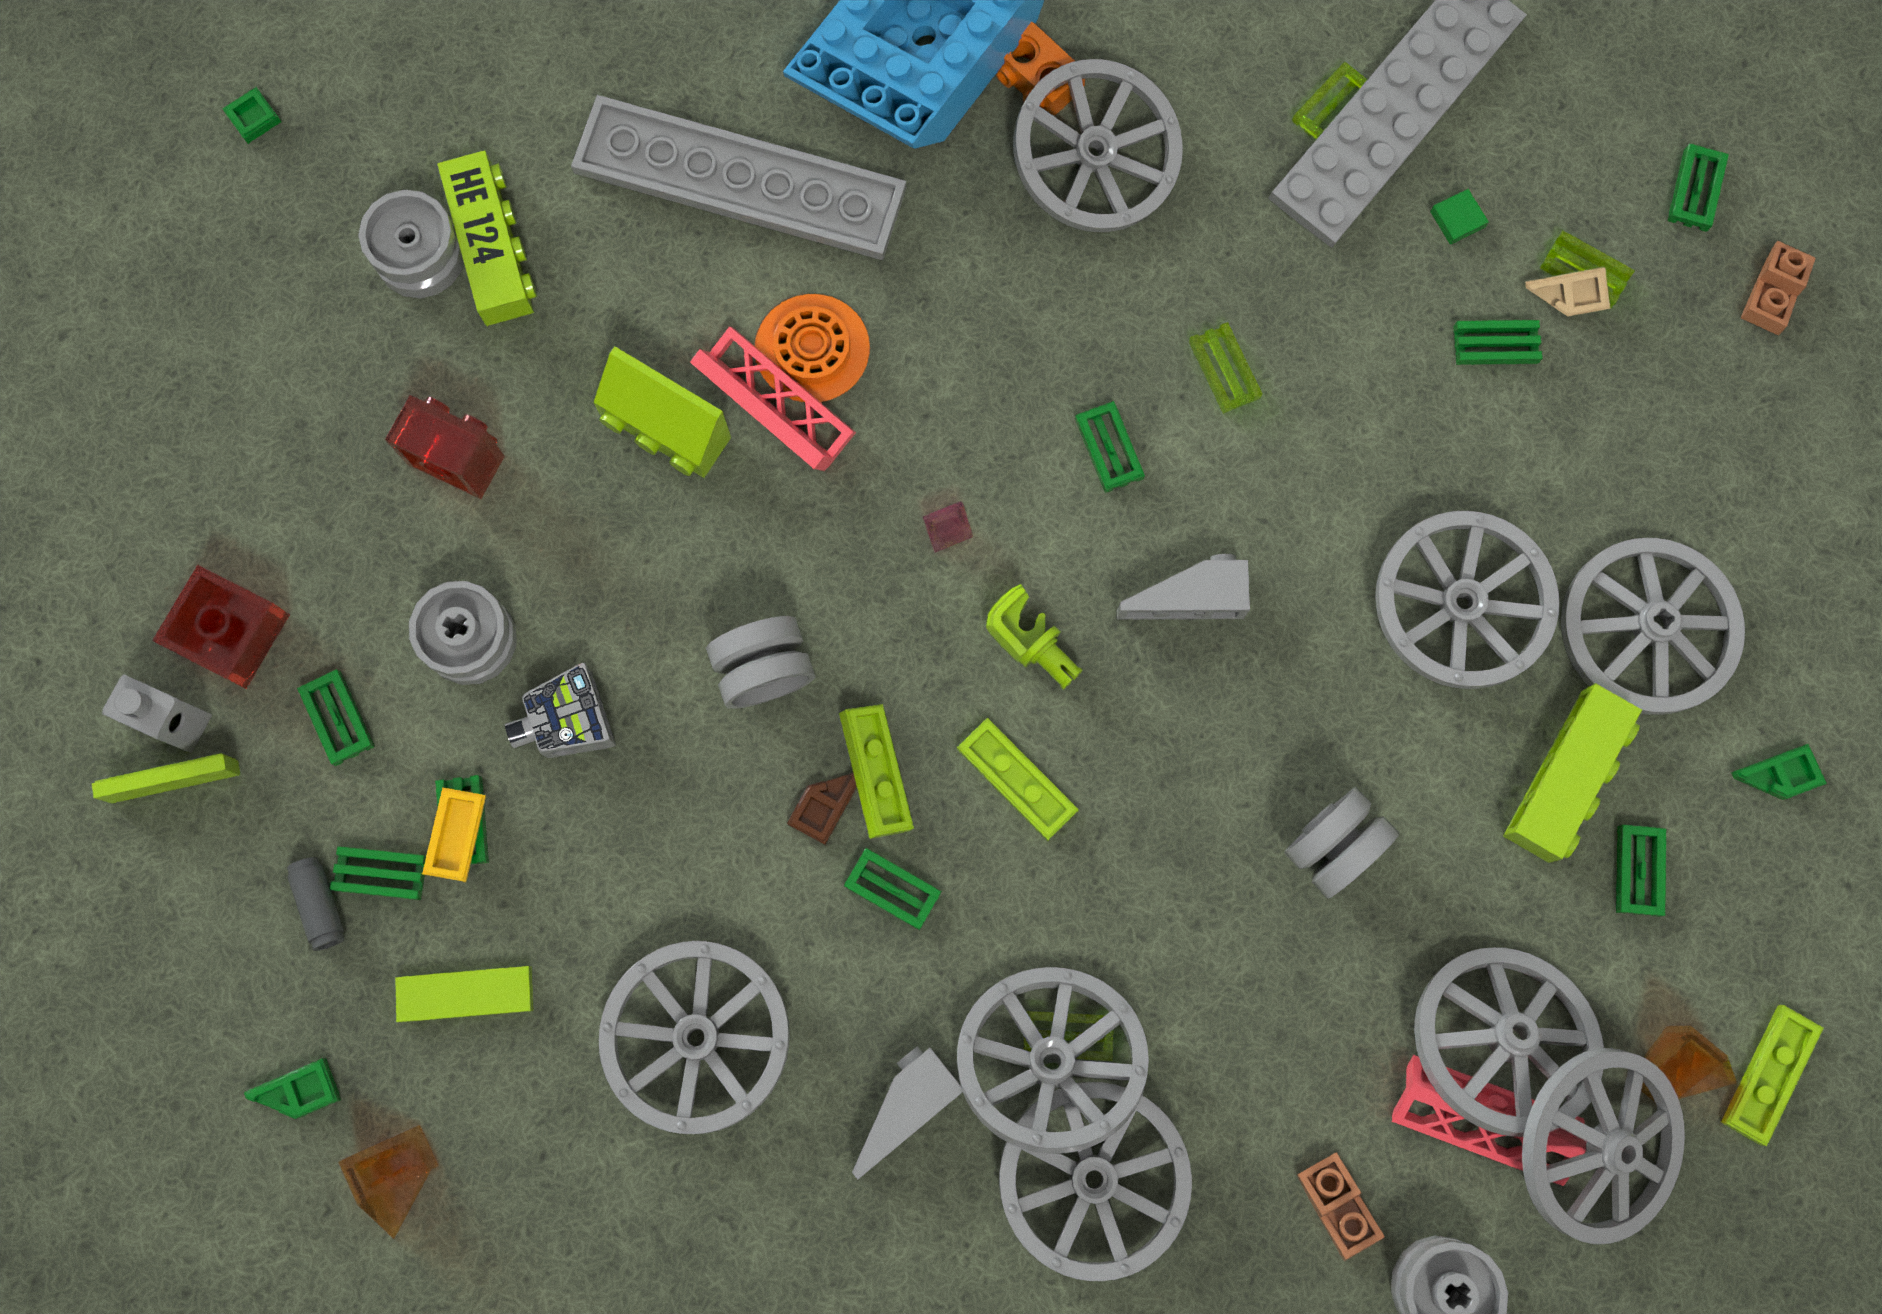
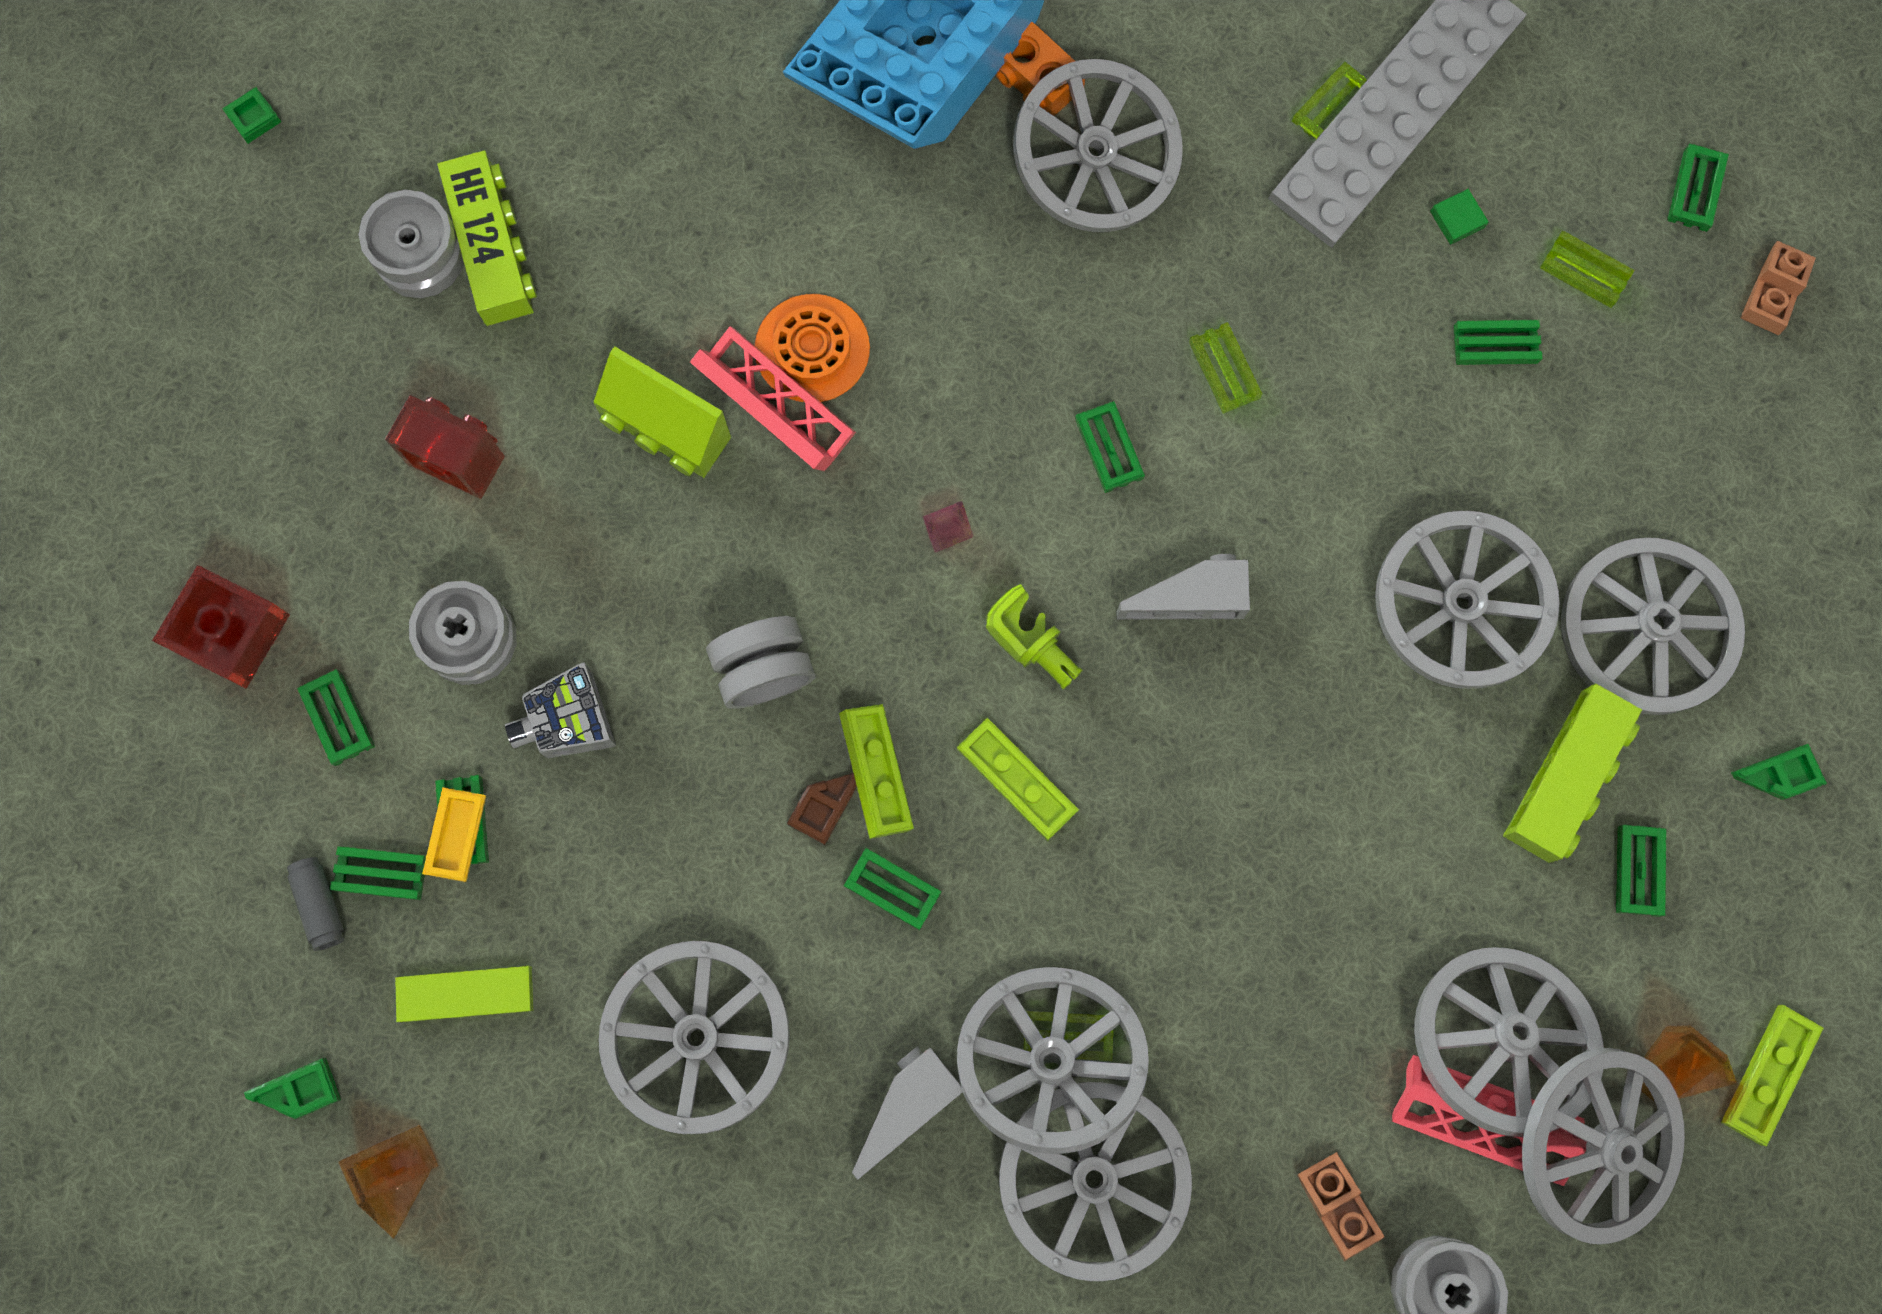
lime tile [92,753,240,804] -> none
light grey torso [102,674,212,753] -> none
light grey plate [571,95,907,260] -> none
light grey wheel [1284,787,1400,899] -> none
tan tile [1525,267,1610,316] -> none

